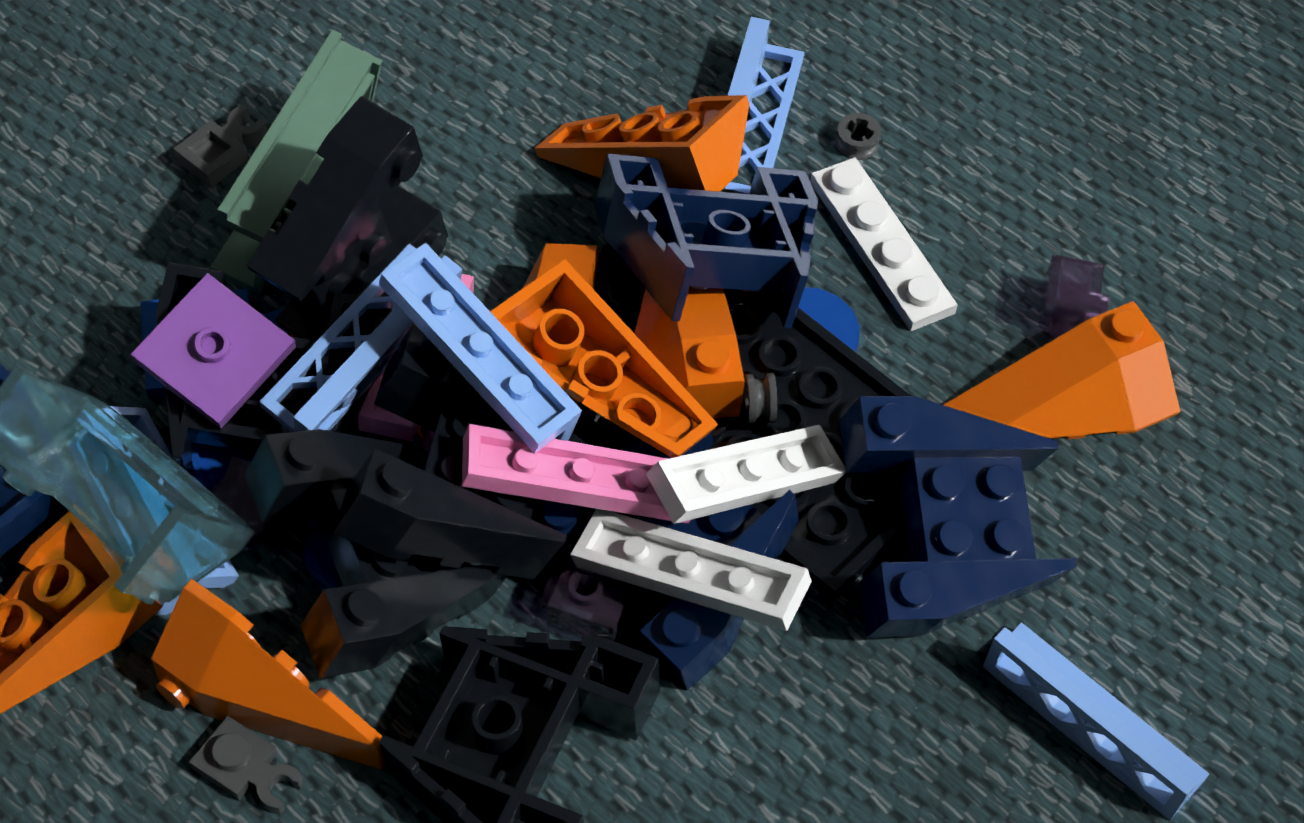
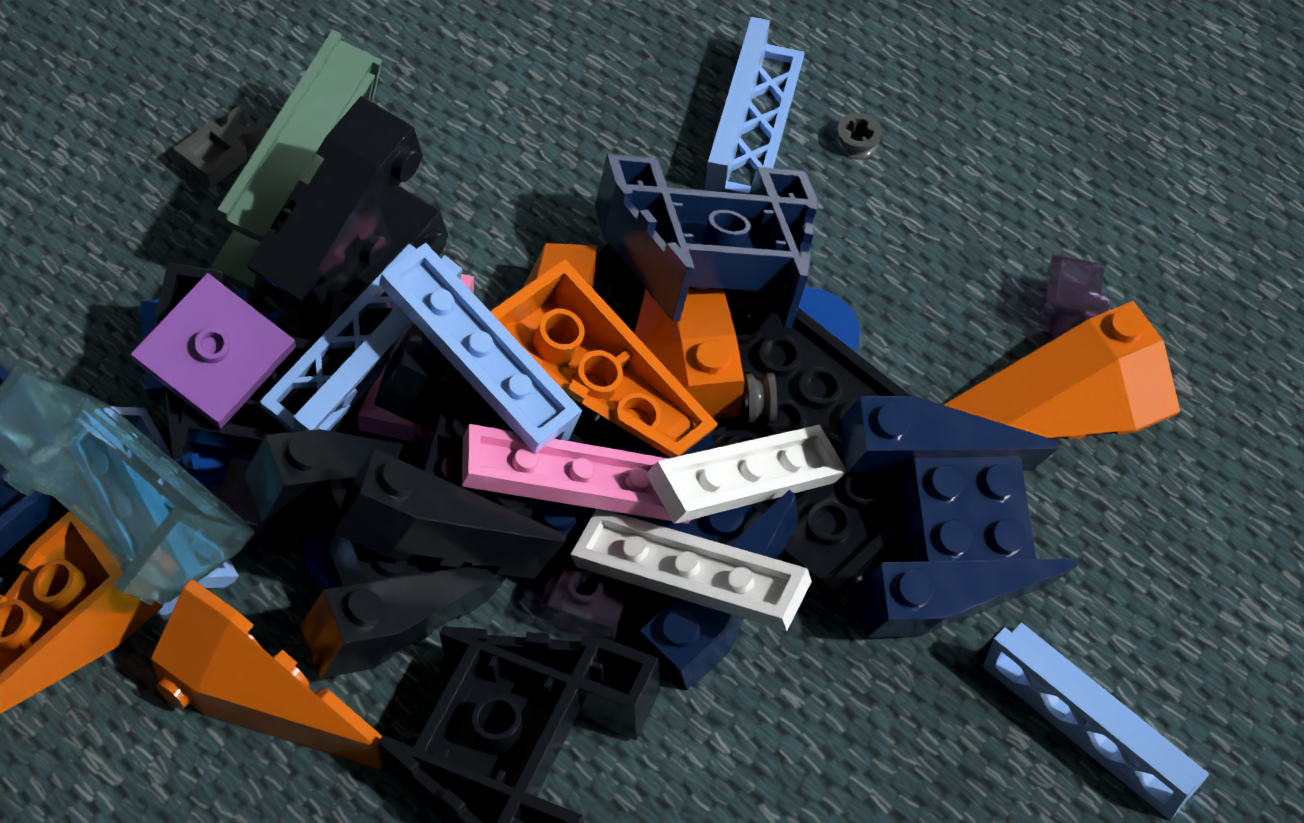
dark grey plate [189,716,304,815] -> none
orange wedge [534,95,750,192] -> none
white plate [810,157,958,332] -> none

